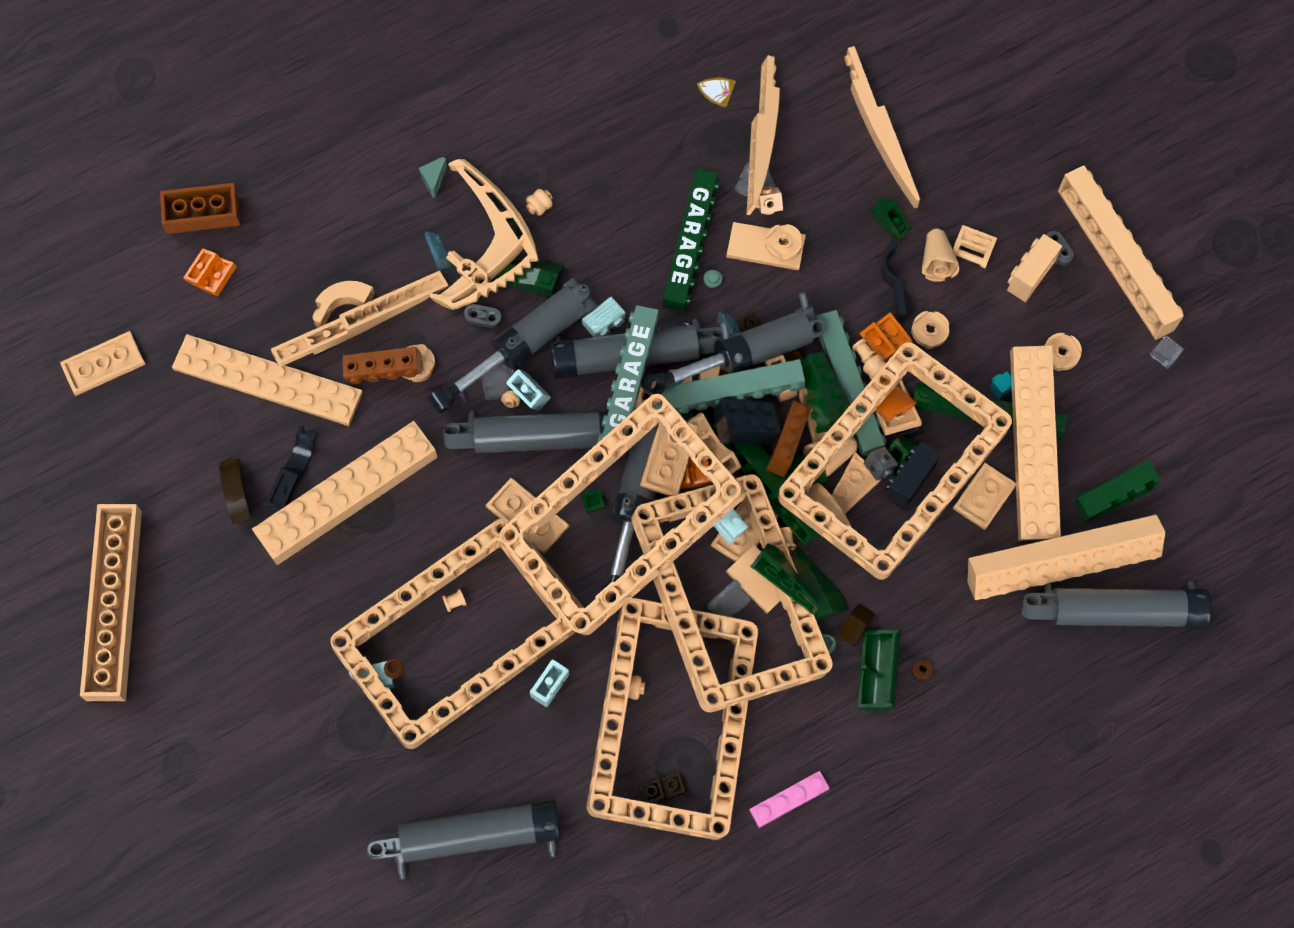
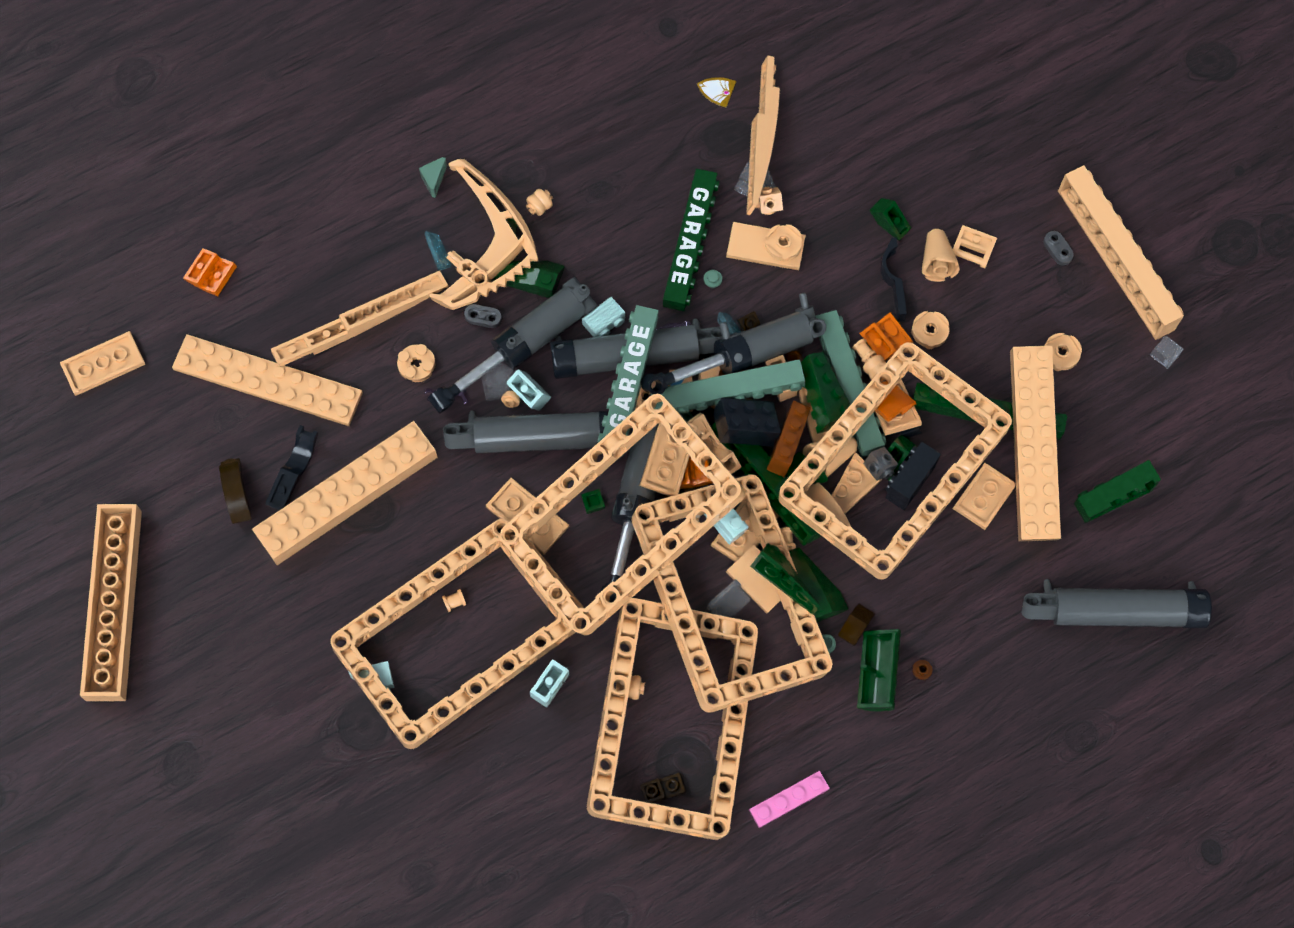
dark orange brick [160,183,240,234] -> none
light nougat arch [313,281,375,328] -> none
dark orange brick [343,347,422,384] -> none
dark grey piece [367,800,561,880] -> none
reddish brown plate [384,659,404,679] -> none
light nougat slope [845,46,920,208] -> none
light nougat brick [967,515,1165,600] -> none
teal plate [990,372,1012,400] -> none
light nougat piece [1007,234,1062,302] -> none

